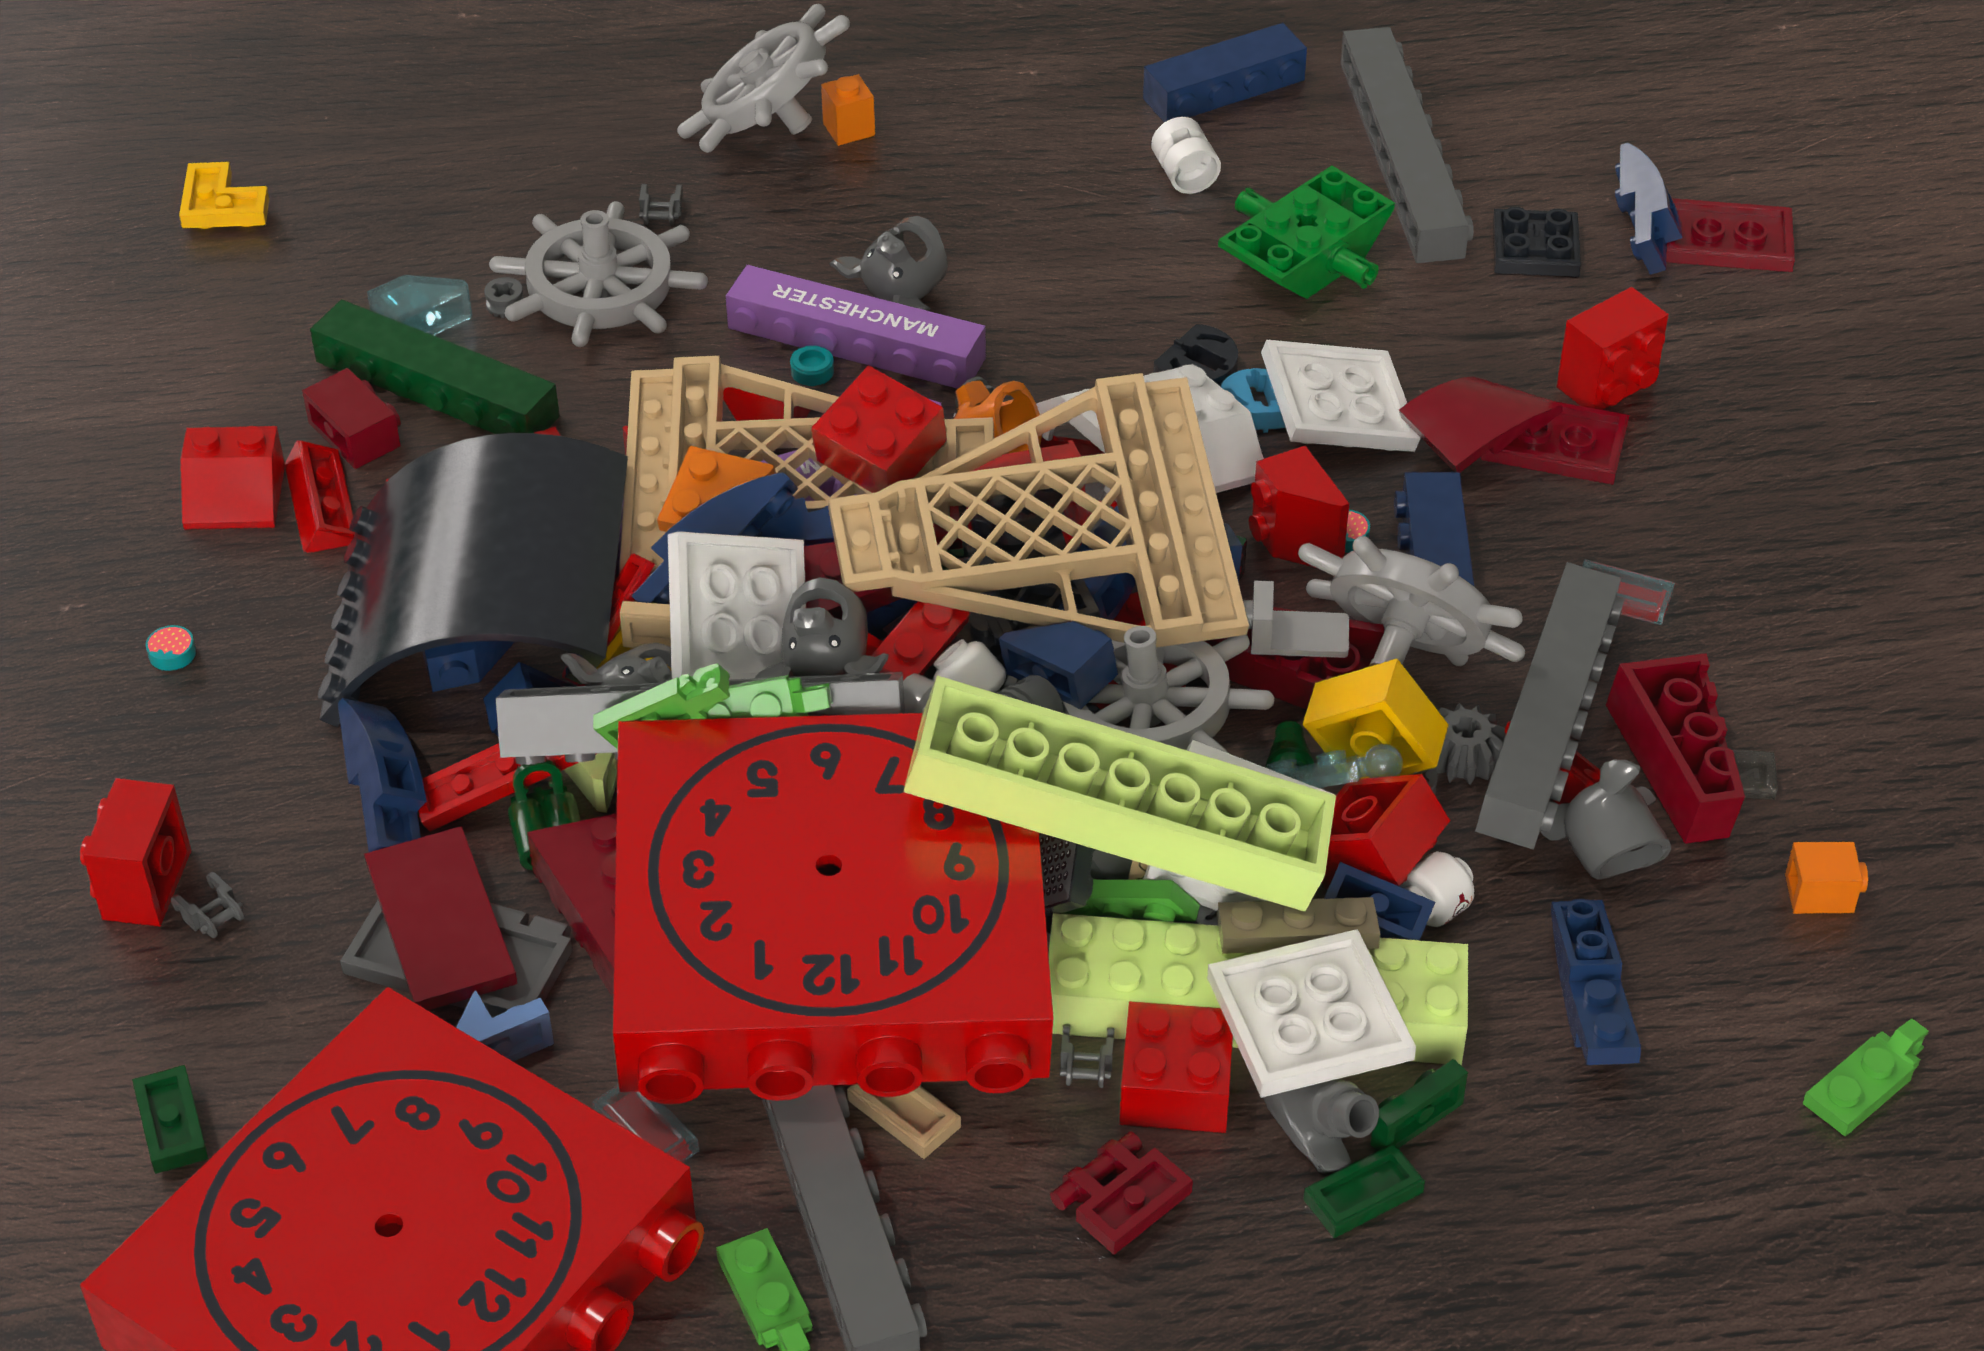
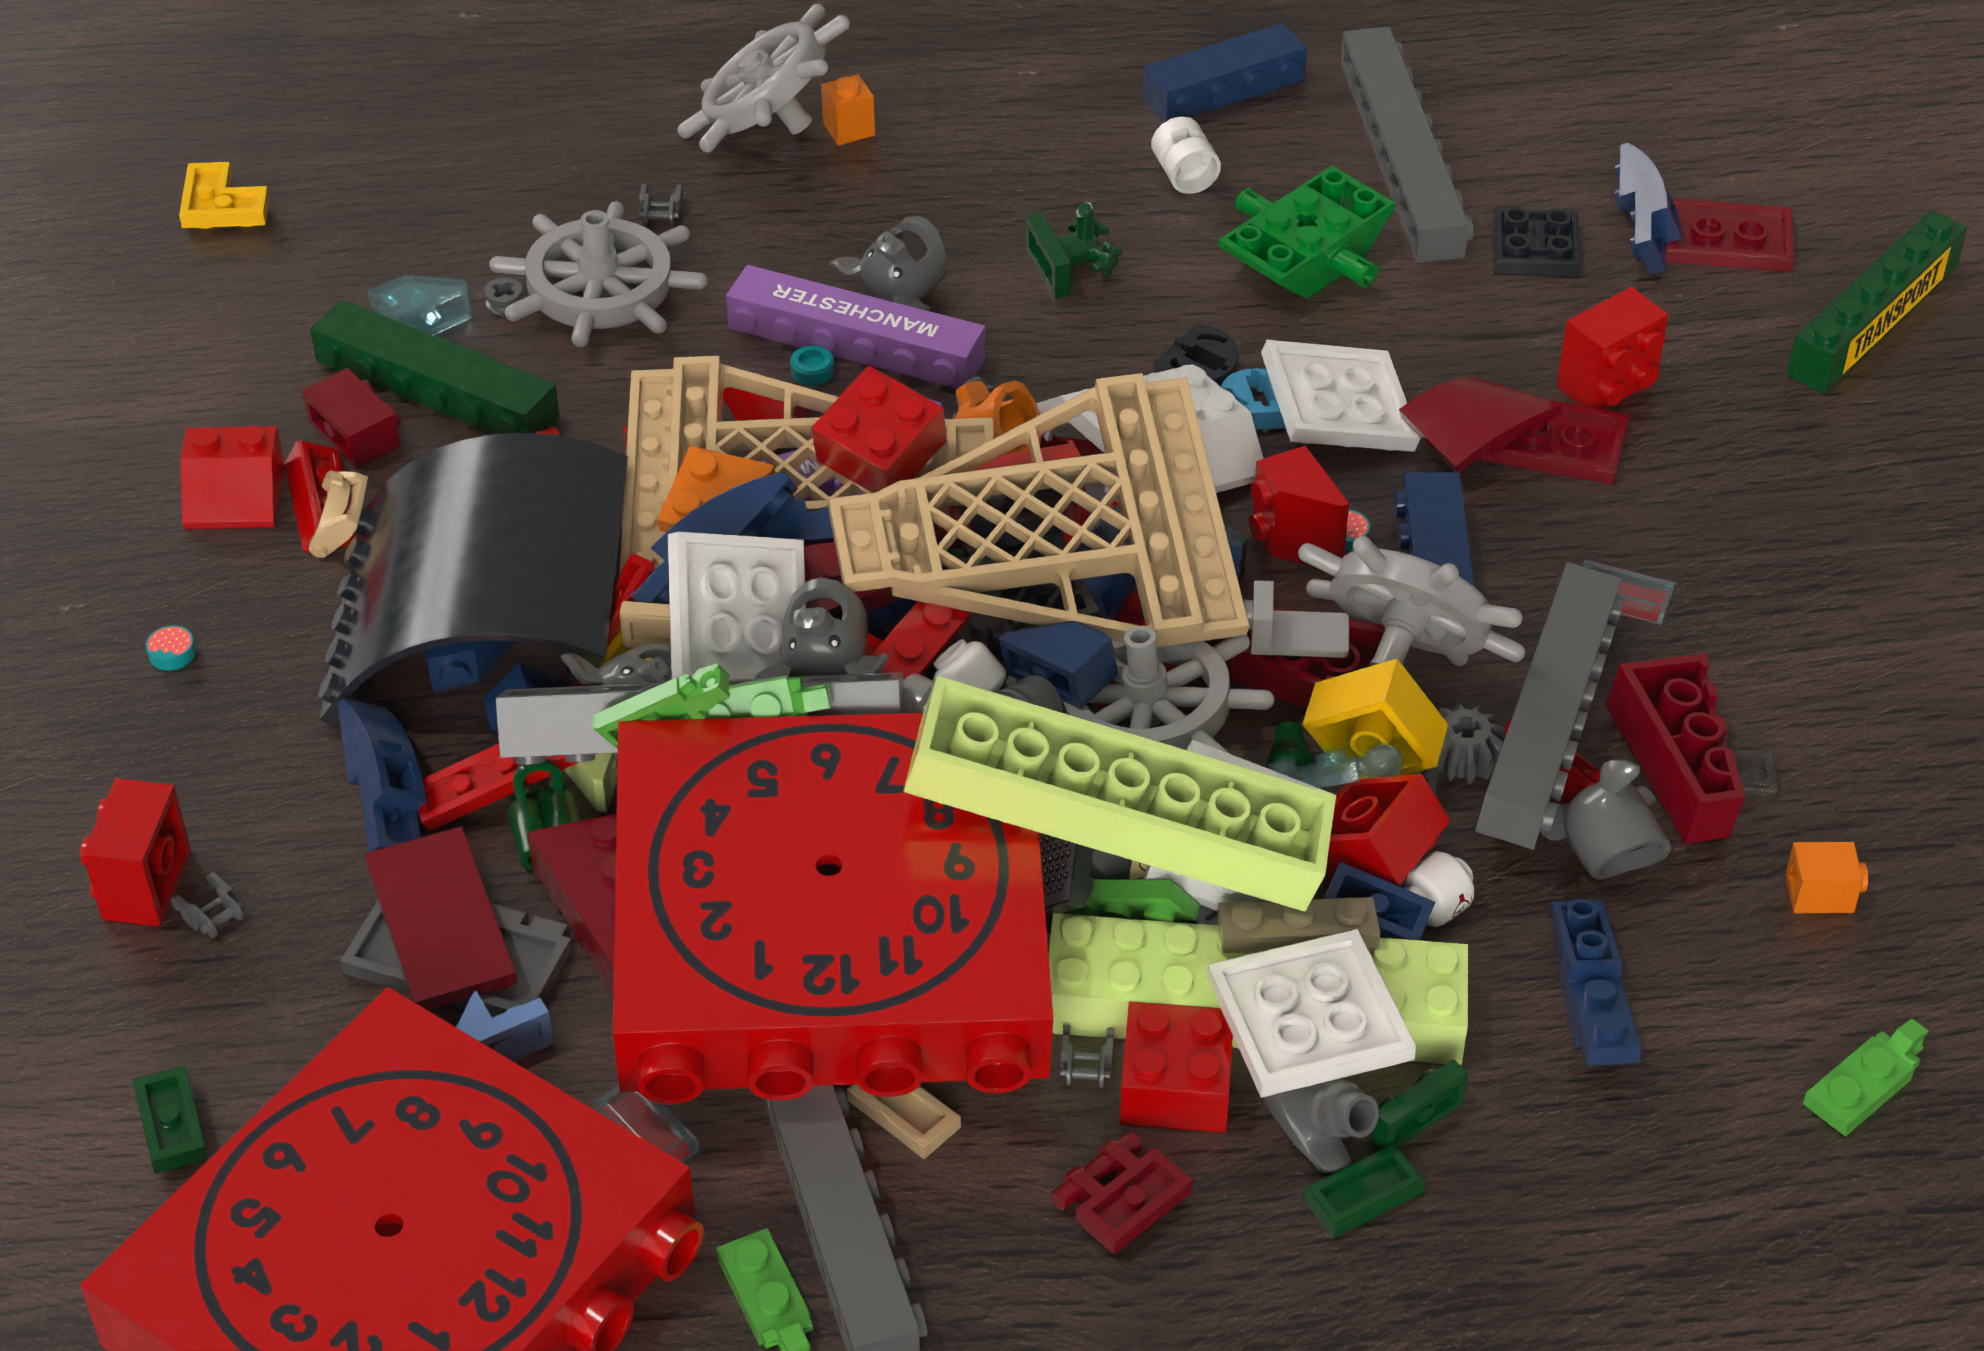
none -> tan helmet [308,470,368,558]
none -> dark green piece [1026,202,1123,299]
none -> dark green brick [1787,210,1968,394]

